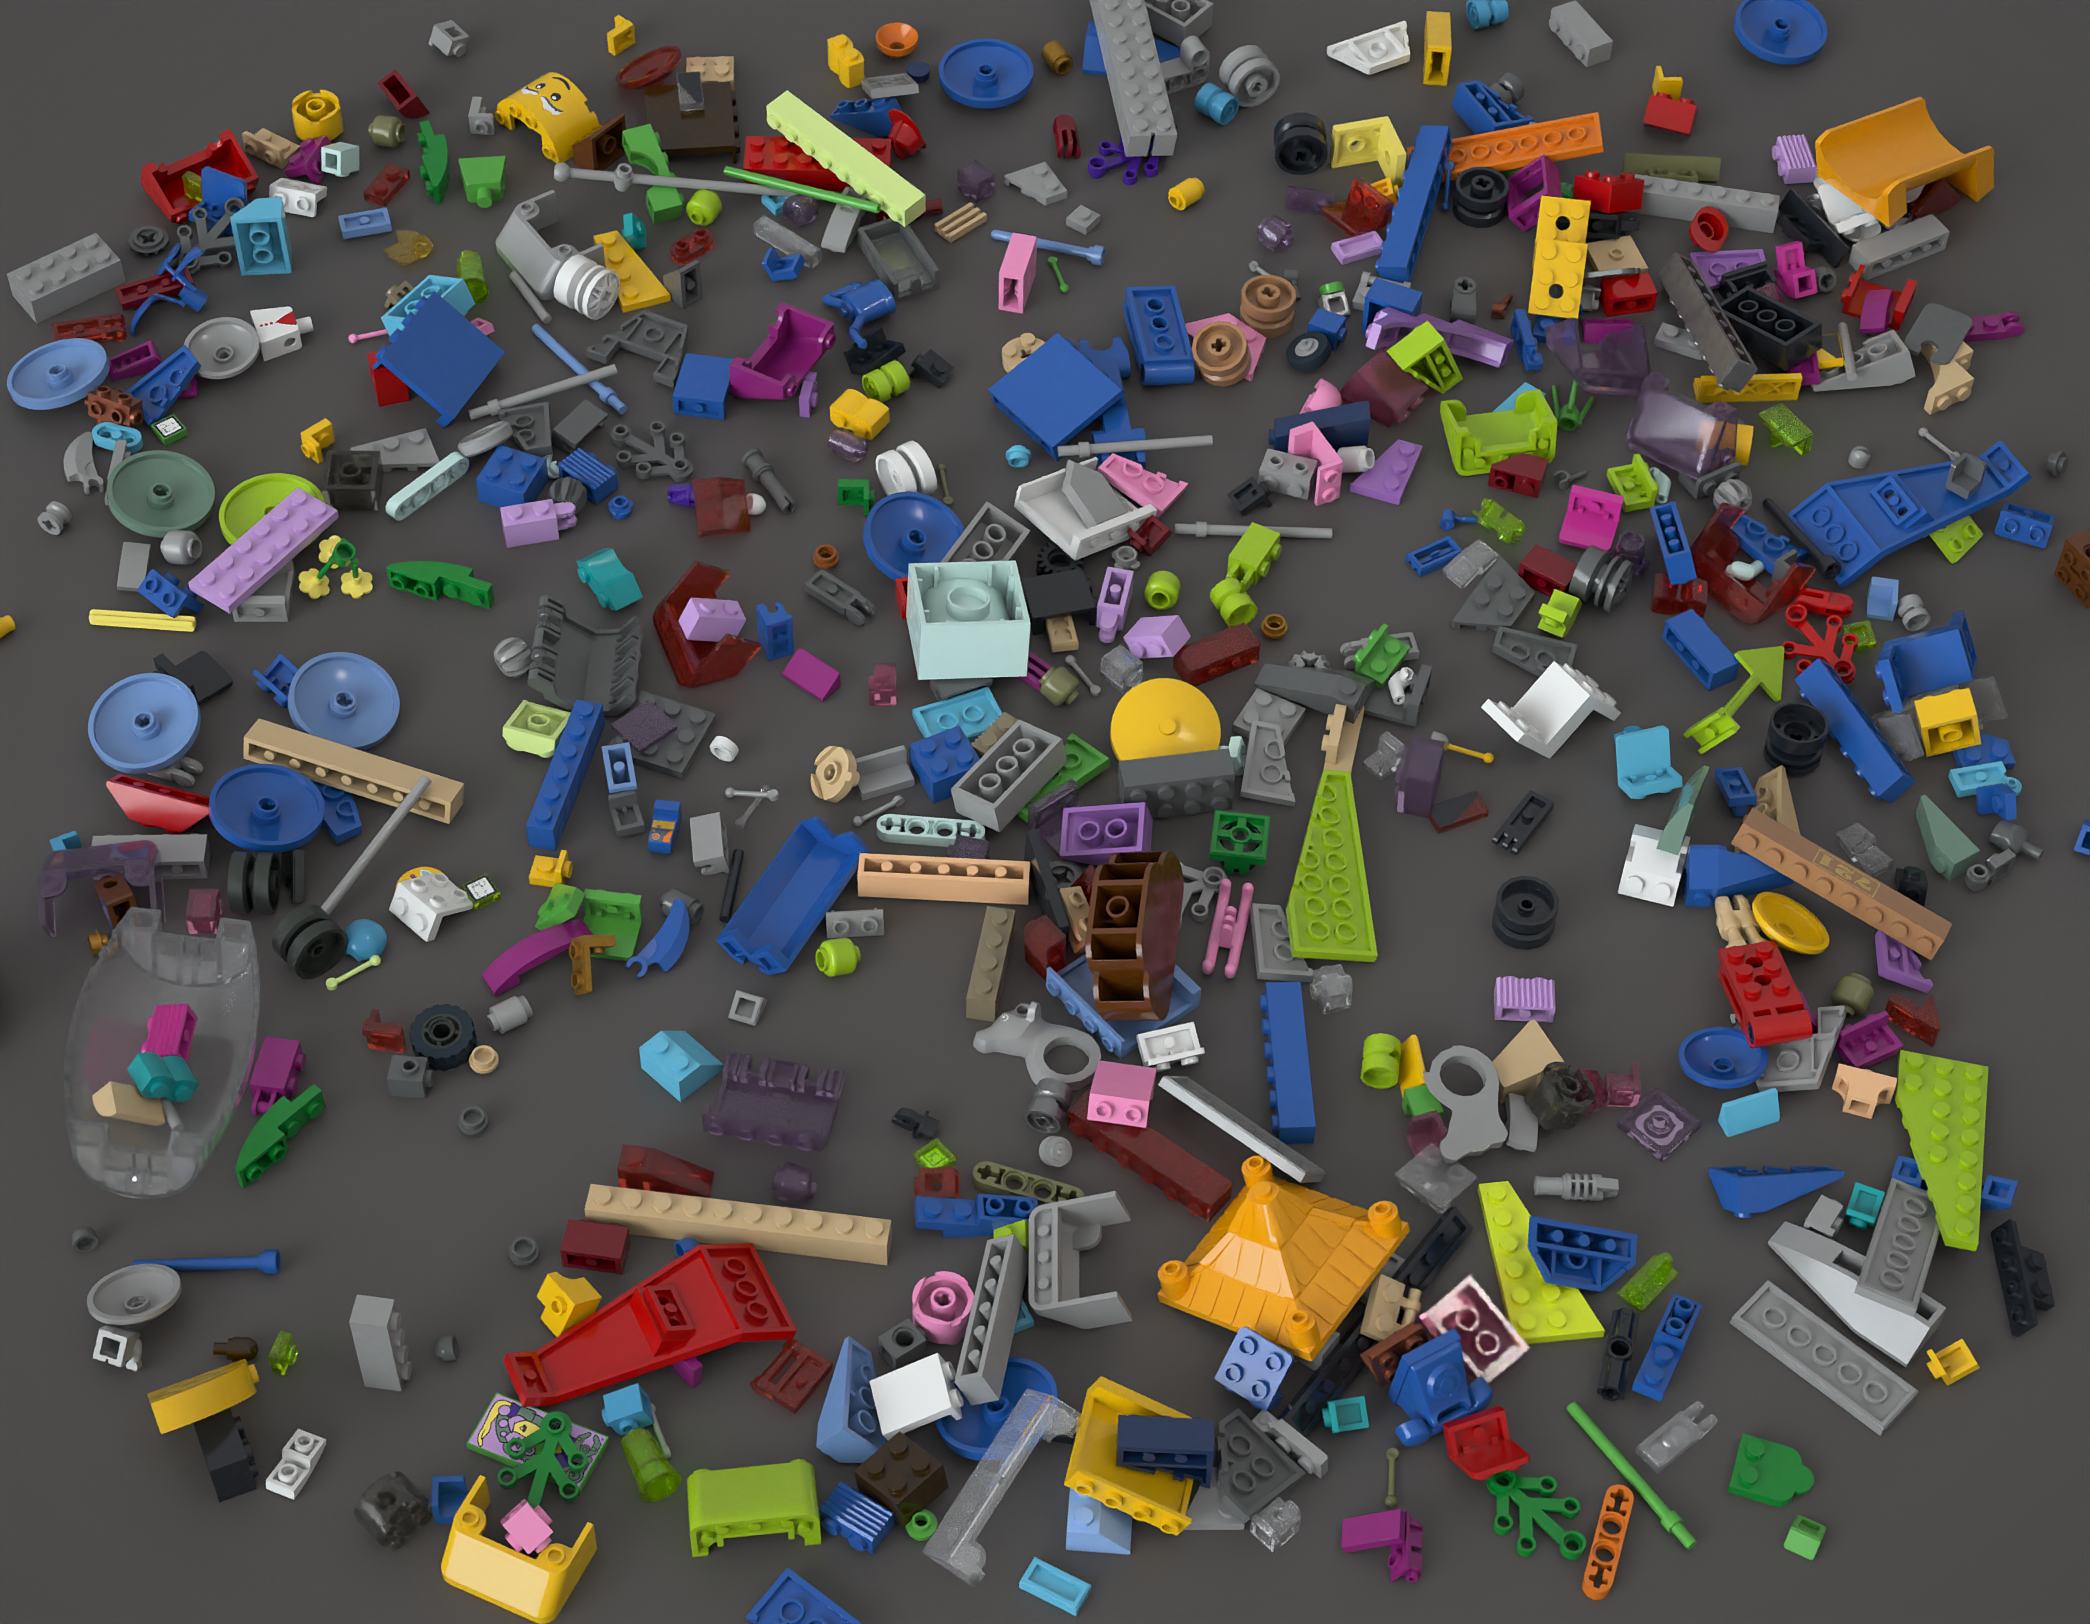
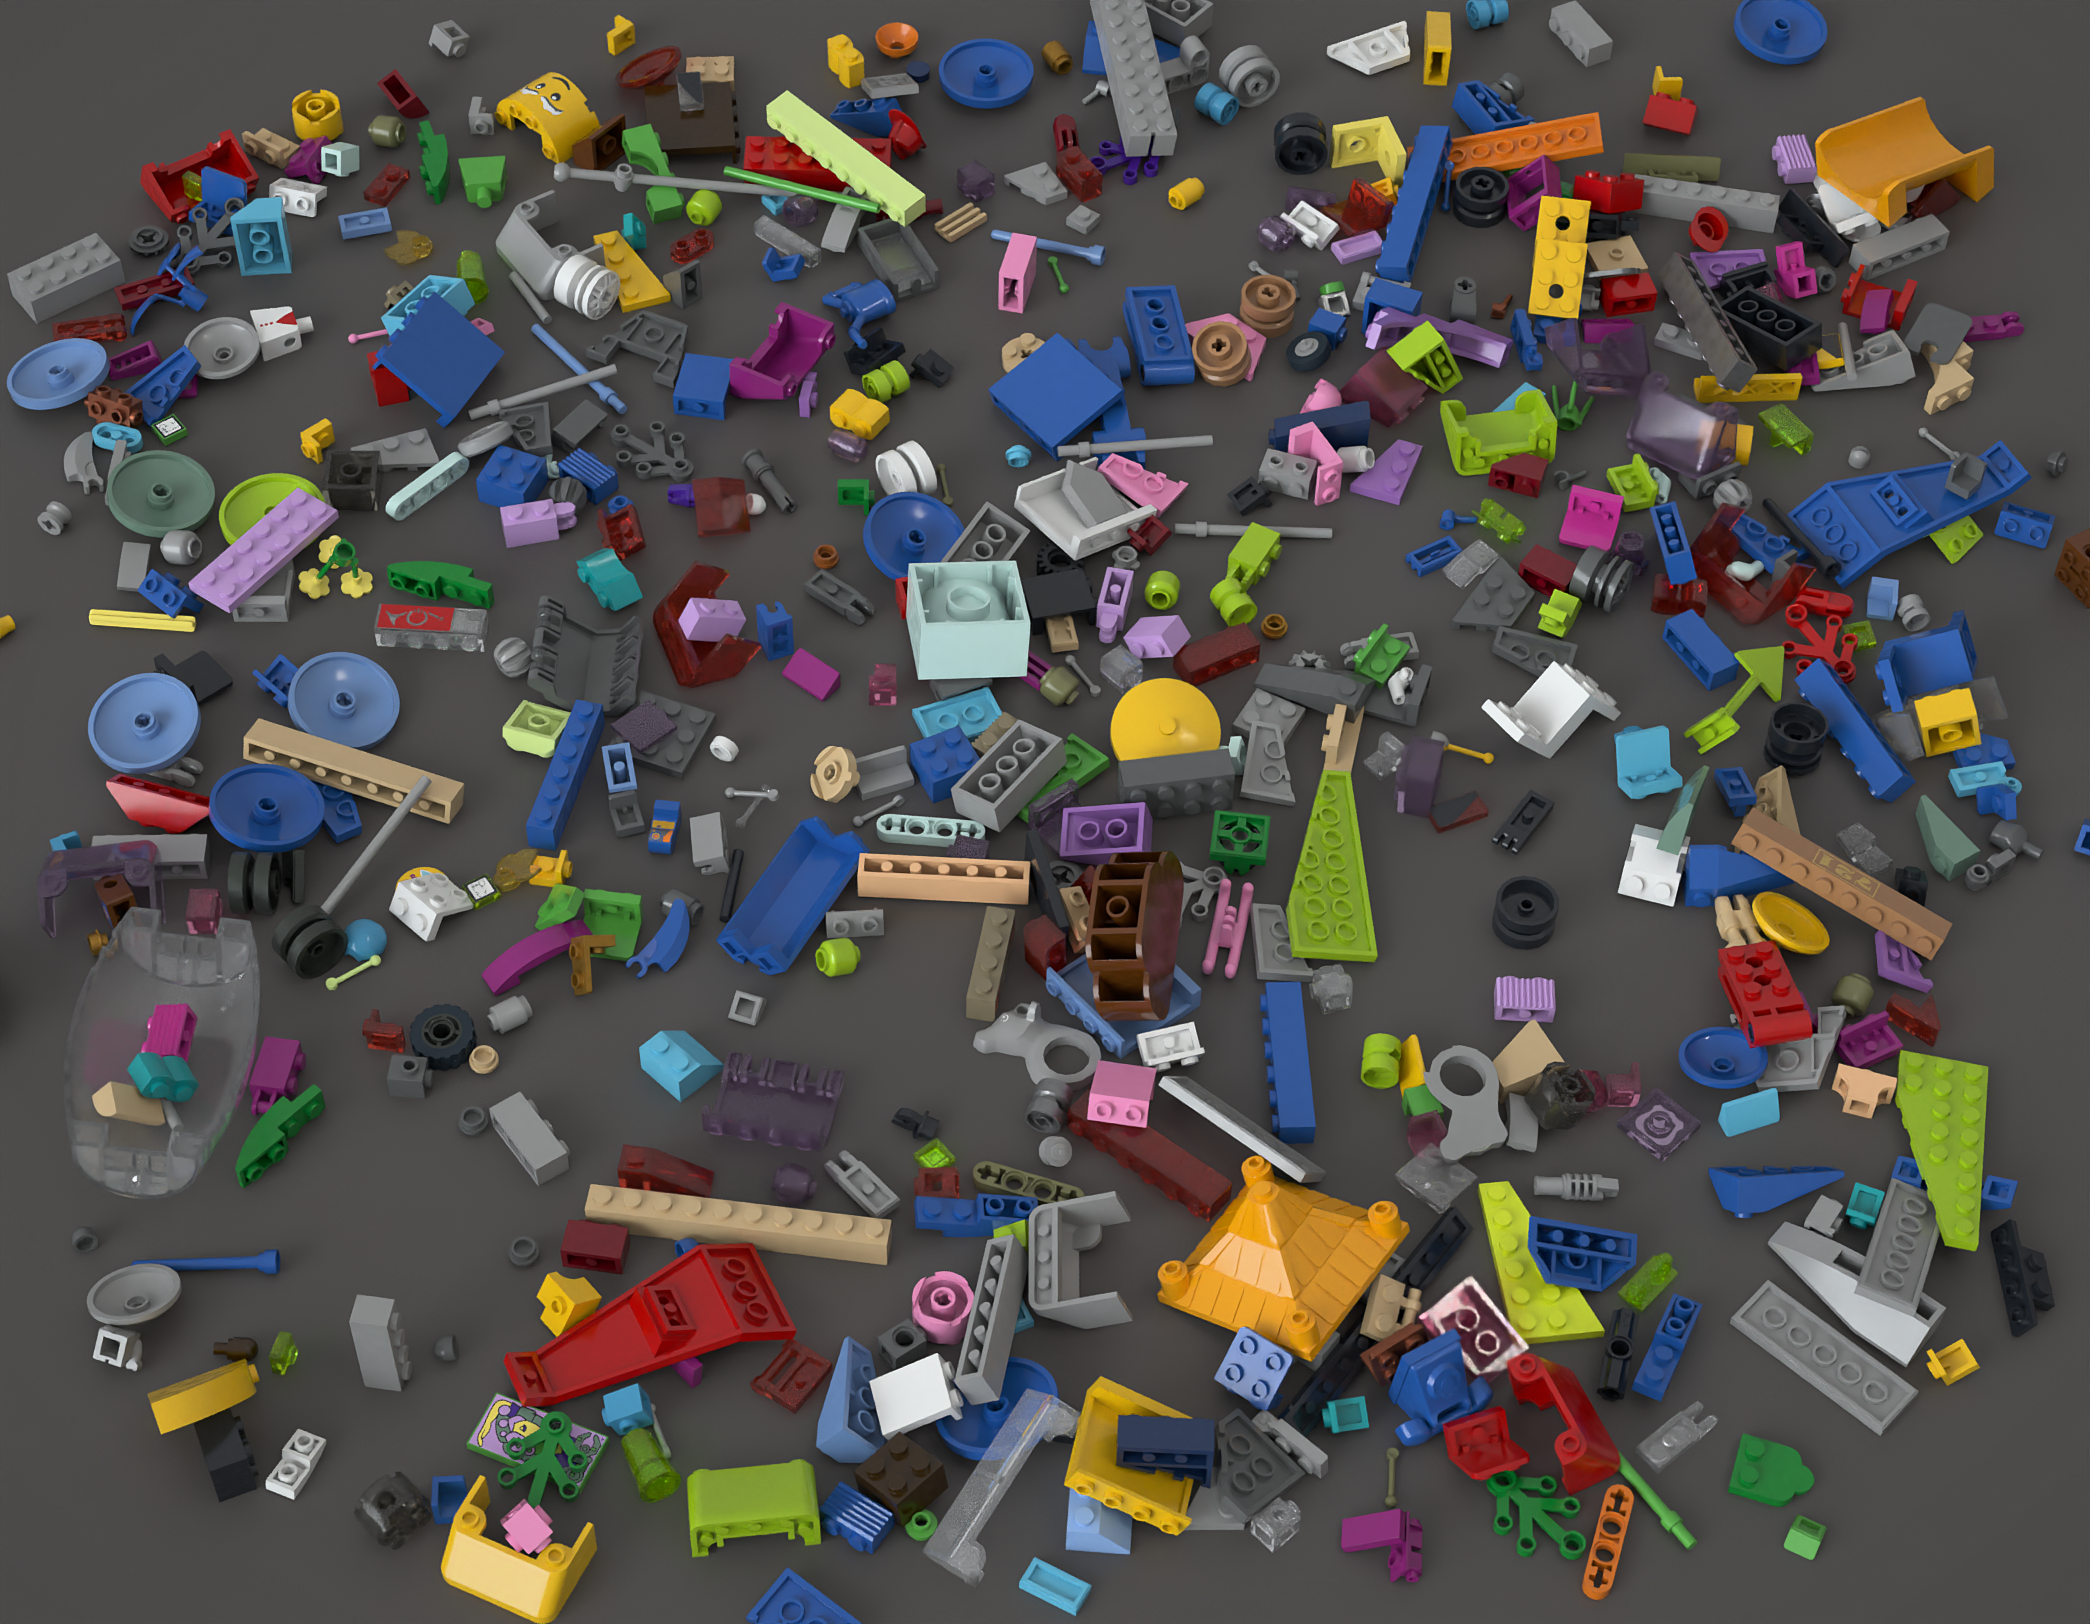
none -> clear brick [374,604,489,652]
none -> light grey brick [489,1092,570,1186]
none -> clear yellow plate [493,848,542,891]
none -> clear red bracket [597,504,646,561]
none -> light grey hinge [824,1150,900,1219]
none -> clear red brick [1056,146,1103,203]
none -> light grey hand [1082,80,1111,105]
none -> white bracket [1280,200,1340,251]
none -> red windscreen [1506,1353,1621,1496]

